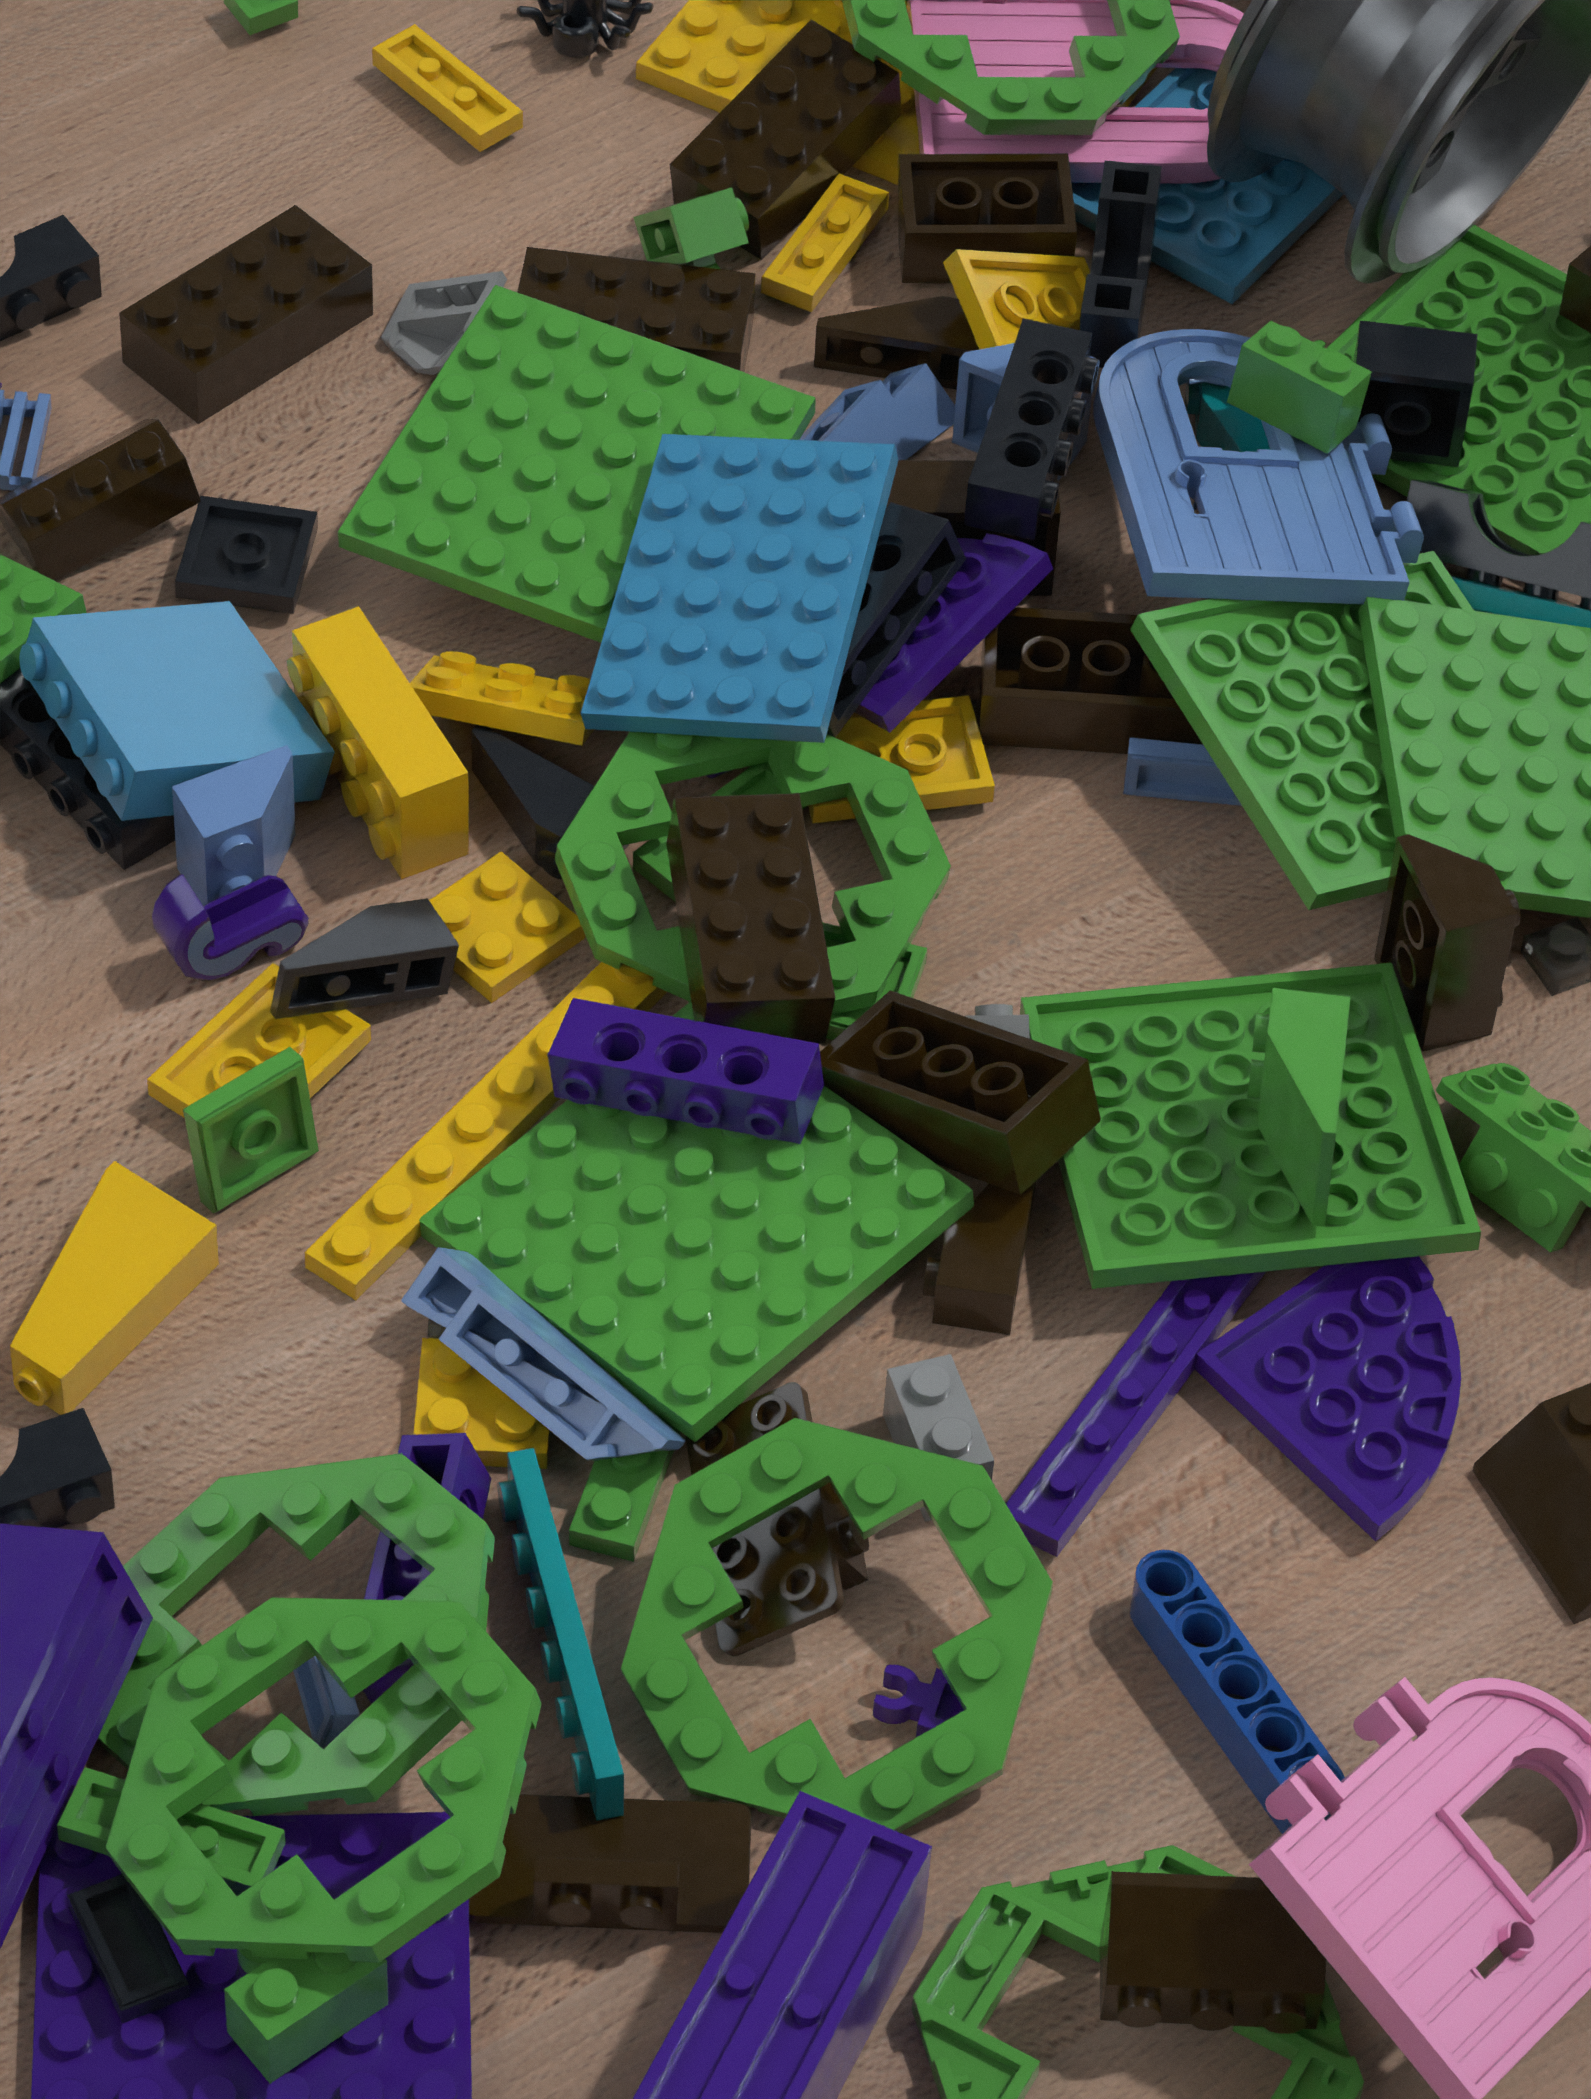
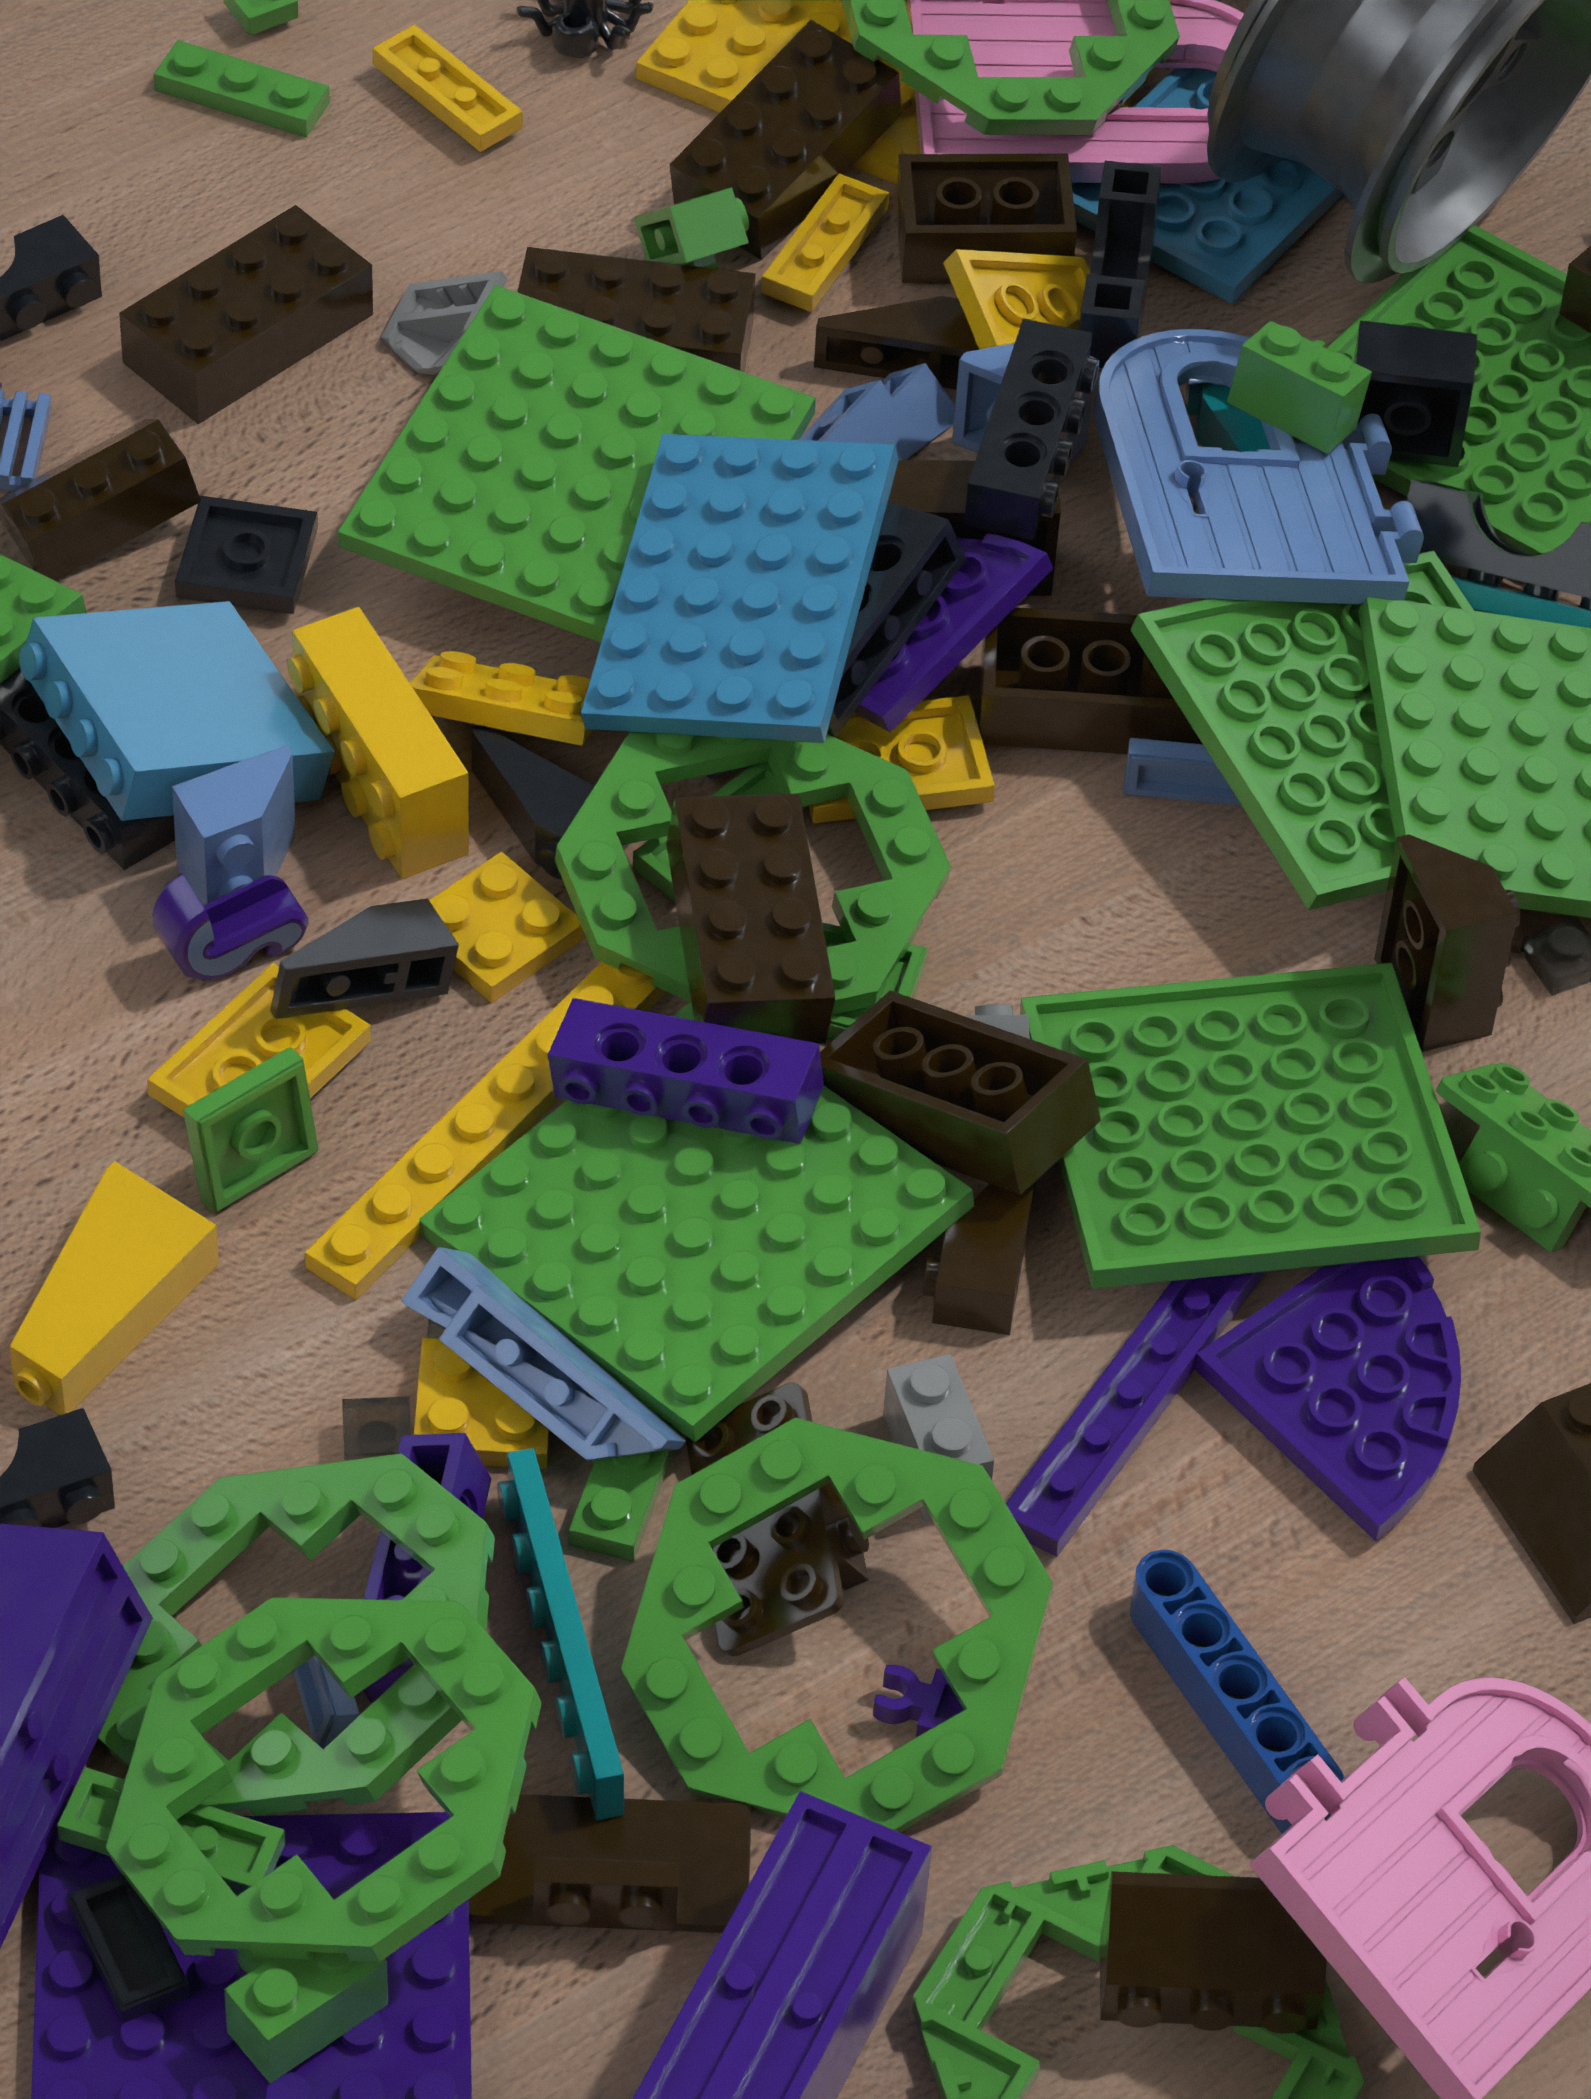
bright green slope [1247,988,1351,1226] -> none
none -> bright green plate [154,40,330,137]
none -> clear smoke plate [342,1396,411,1461]

